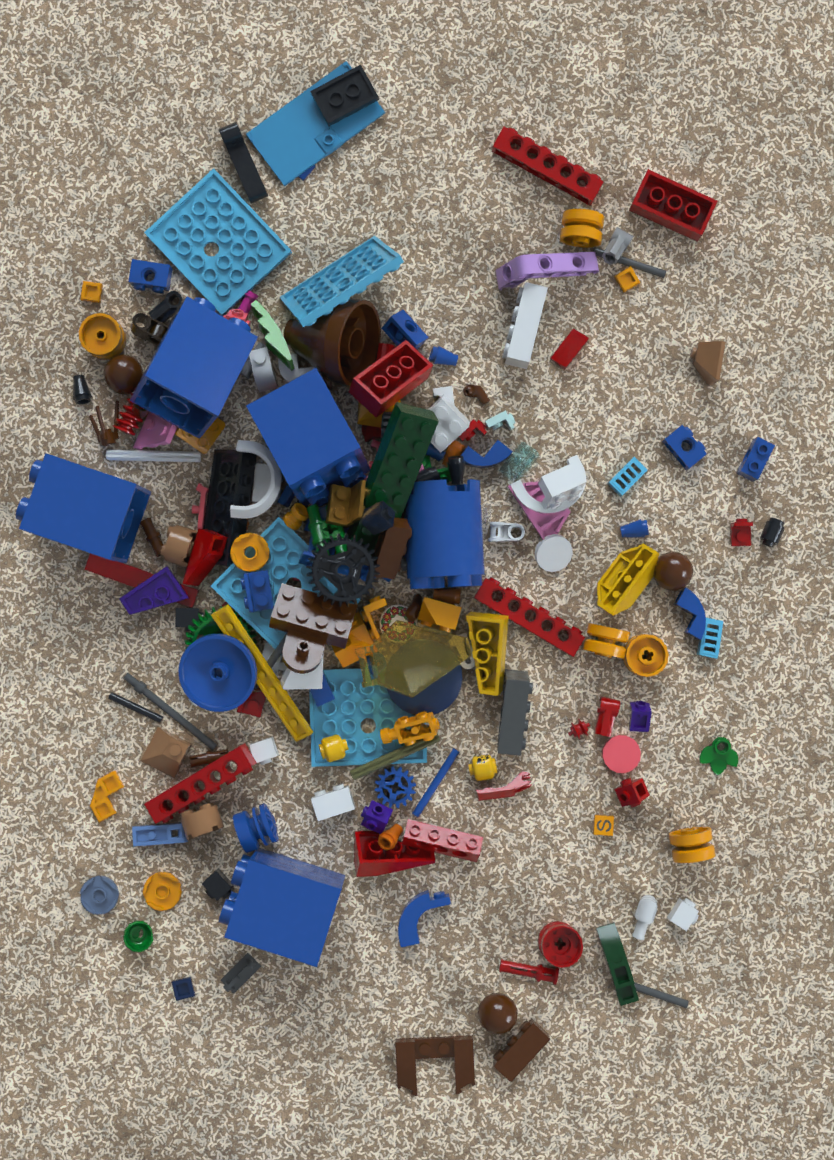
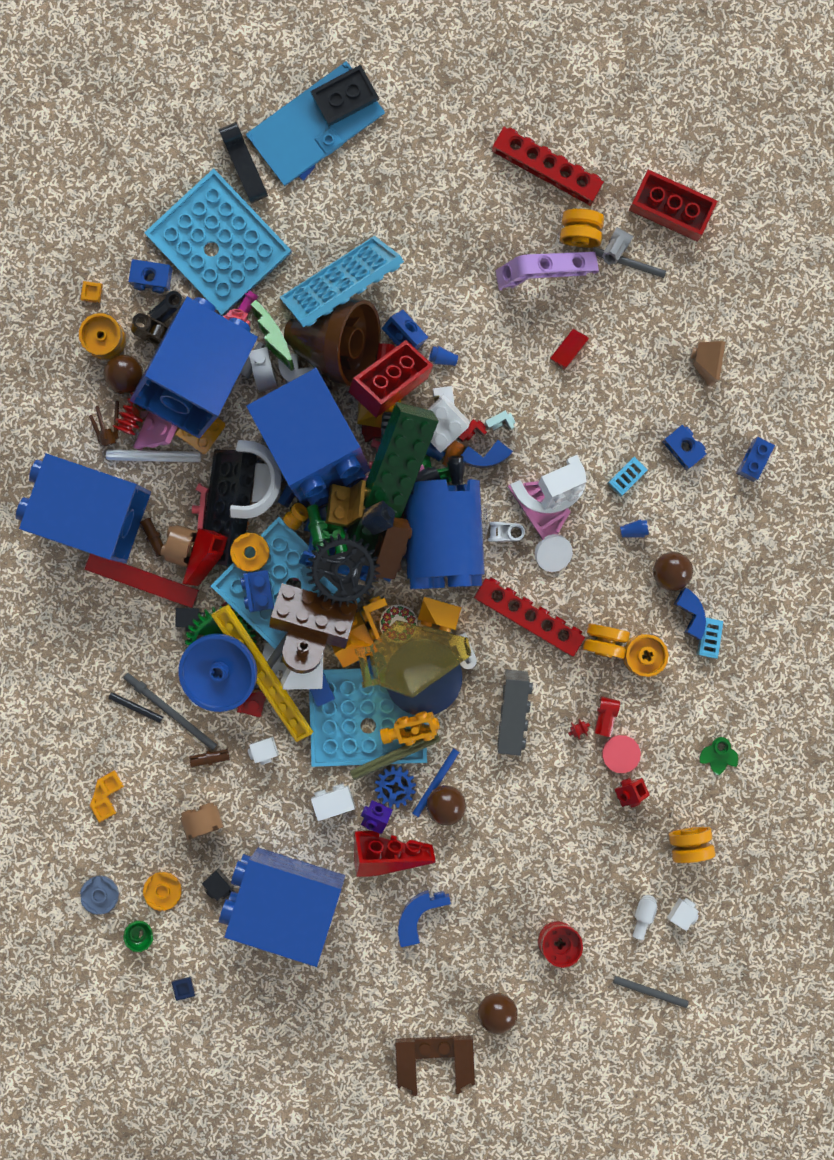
black cone [73,375,92,405] -> none
dark purple wing [119,566,189,615] -> none
medium blue plate [132,822,188,847] -> none
medium nougat slope [141,727,192,778] -> none
red brick [144,743,257,824] -> none
dark grey hinge [220,953,261,994] -> none
blue wheel [233,803,279,853] -> none
yellow head [319,734,349,762] -> none
orange cone [378,824,403,850] -> none
brick [401,819,483,862] -> none
reddish brown arm [405,594,422,622] -> none
dark orange cone [433,587,461,605] -> none
reddish brown arm [463,384,490,406] -> none
yellow wedge [466,611,509,696] -> none
yellow head [469,754,497,781] -> none
arm [476,771,532,801] -> none
reddish brown brick [493,1019,550,1082] -> none
clear light blue slope [499,441,540,483] -> none
red pin [499,959,559,985] -> none
white brick [502,282,548,369] -> none
light orange tile [593,815,614,836] -> none
dark green slope [596,922,639,1006] -> none
yellow wedge [597,543,659,616] -> none
light orange tile [614,266,640,293] -> none
dark purple bracket [629,701,652,732] -> none
red bracket [730,519,753,546] -> none
black brick [760,517,785,547] -> none
none -> reddish brown piece [426,785,466,826]

